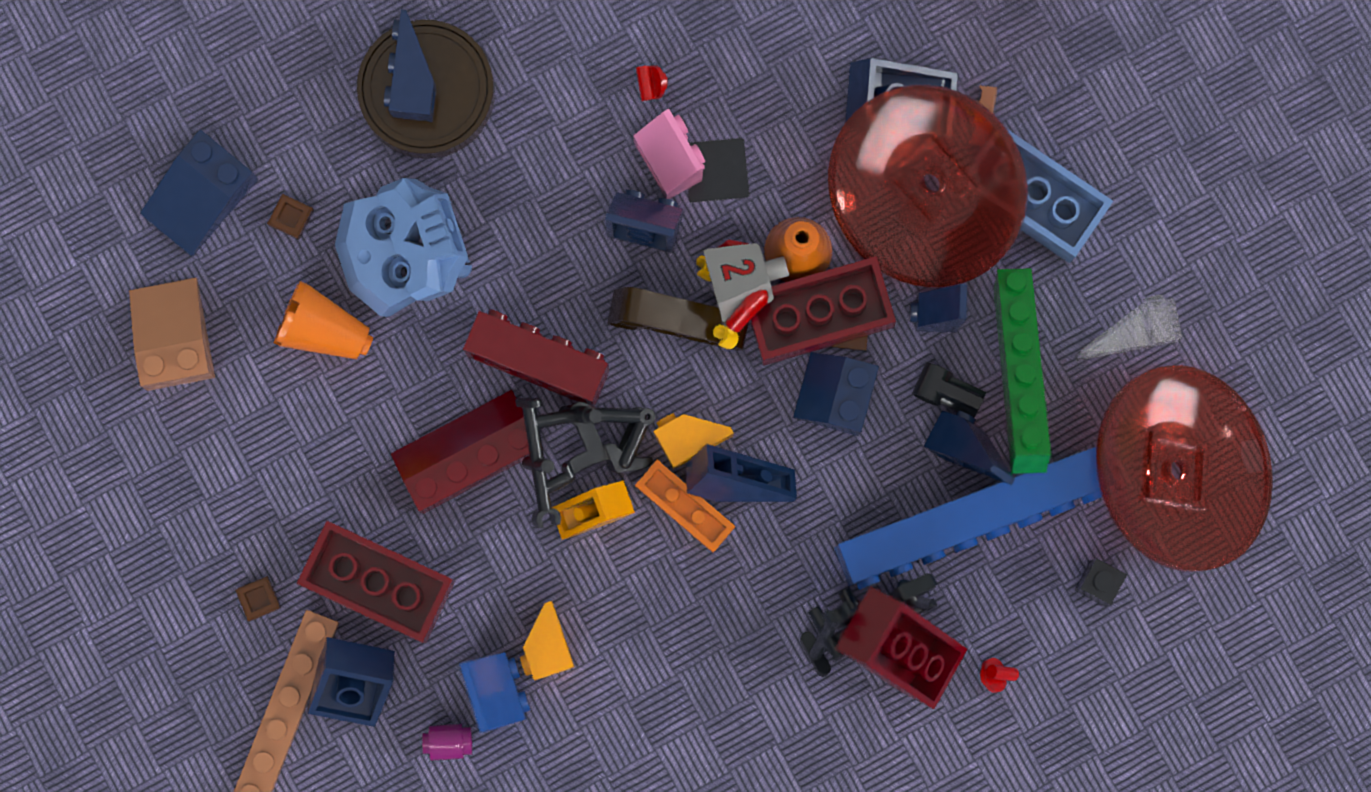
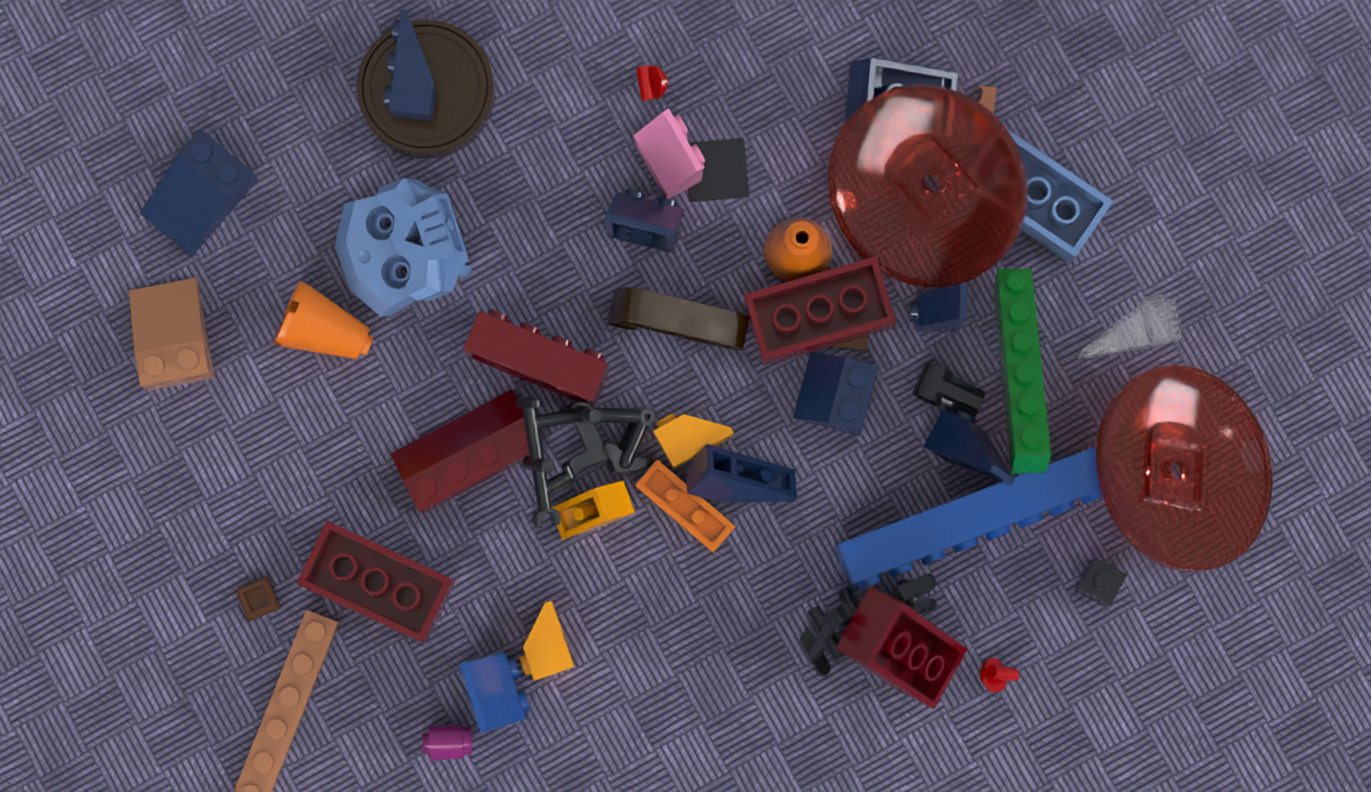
reddish brown tile [267,194,314,240] -> none
dark blue slope [307,637,395,727] -> none
light grey torso [696,239,789,349] -> none

